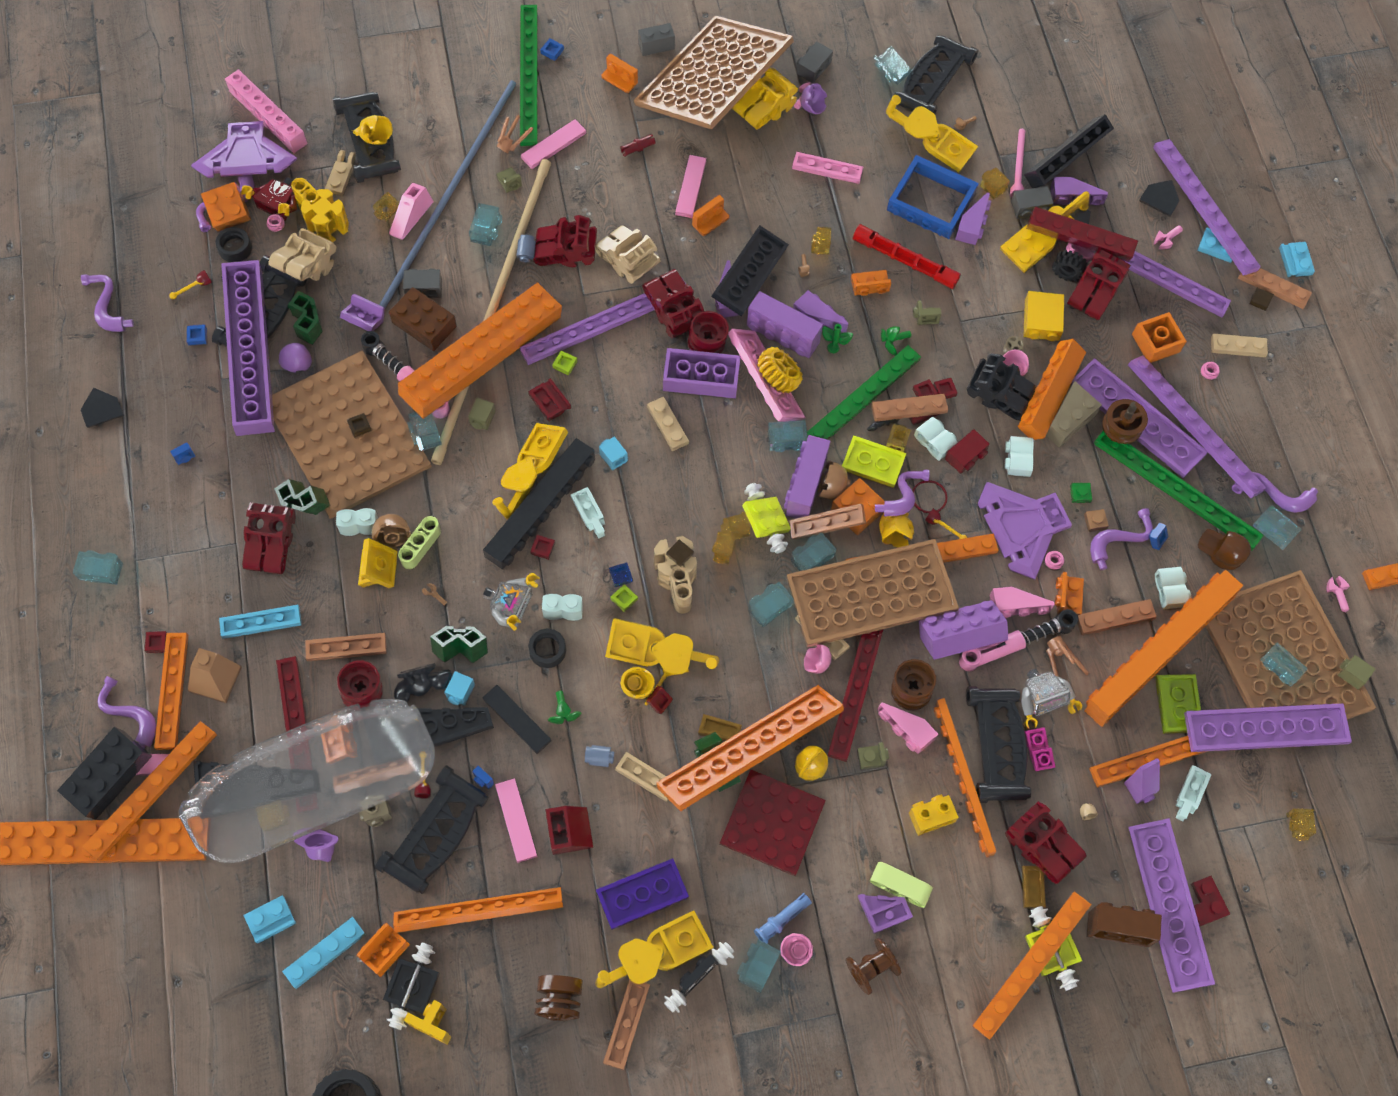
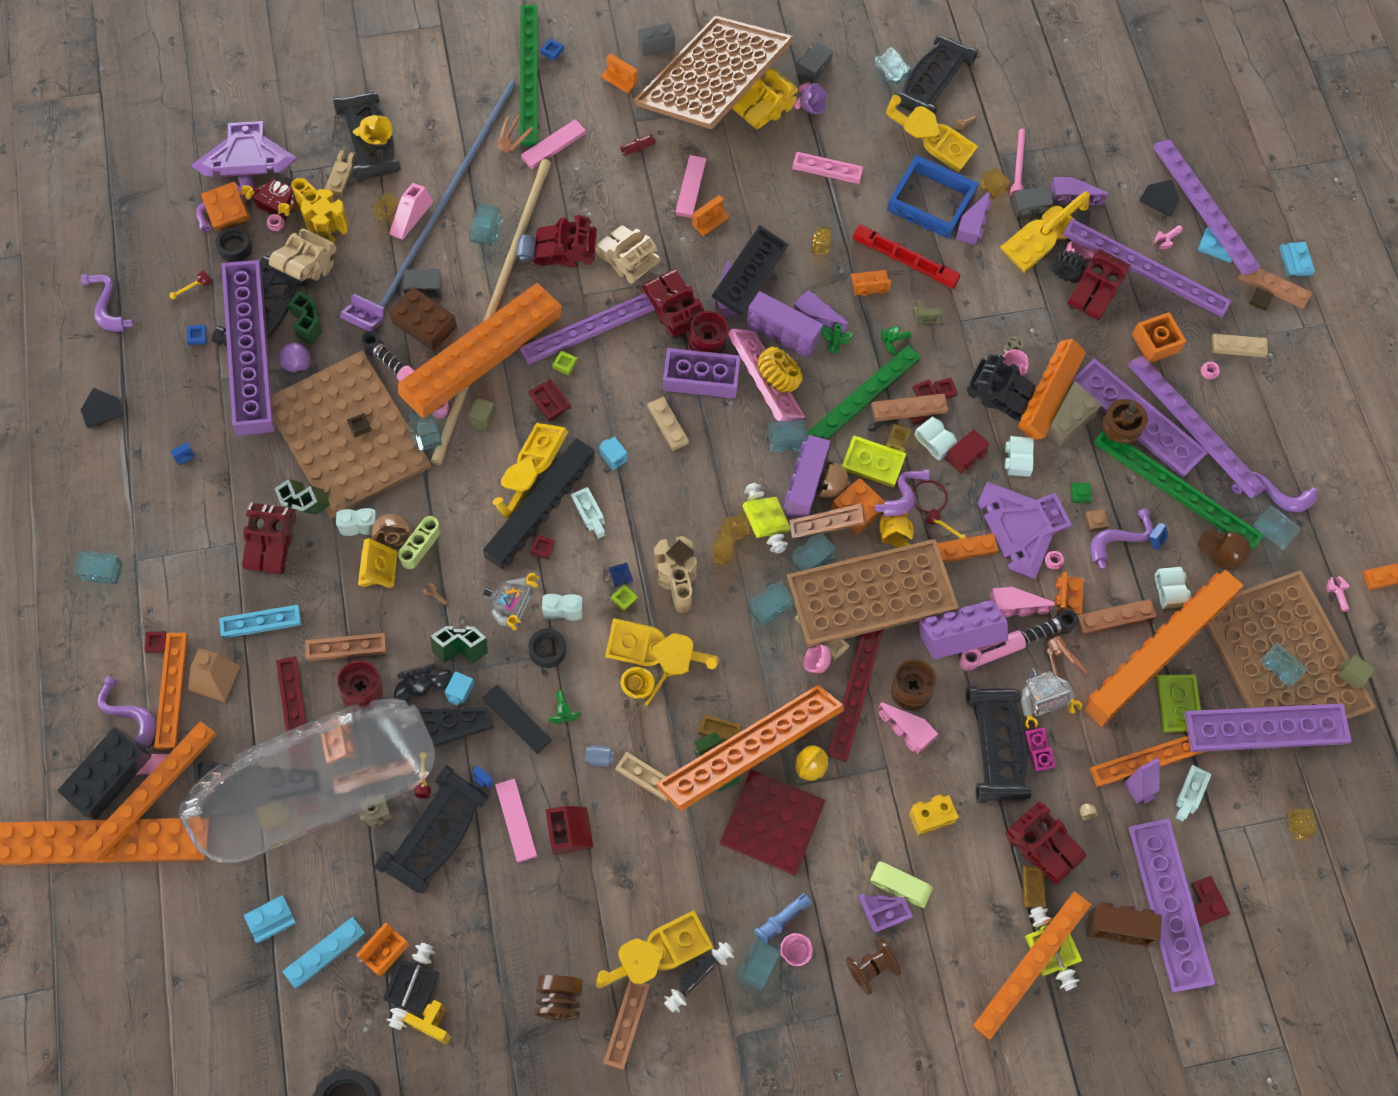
bright pink brick [225,69,307,153] -> none
medium lavender piece [293,828,339,862] -> none
orange plate [393,887,563,933] -> none
olive bracket [496,167,522,193] -> none
dark purple plate [596,858,689,930] -> none
dark red plate [646,686,673,714] -> none
medium nougat hand [798,254,810,277] -> none
olive bracket [857,742,889,770] -> none
orange plate [934,698,996,857] -> none
black brick [1024,114,1114,188] -> none
yellow brick [1024,291,1064,341] -> none
dark red brick [1026,207,1138,262] -> none

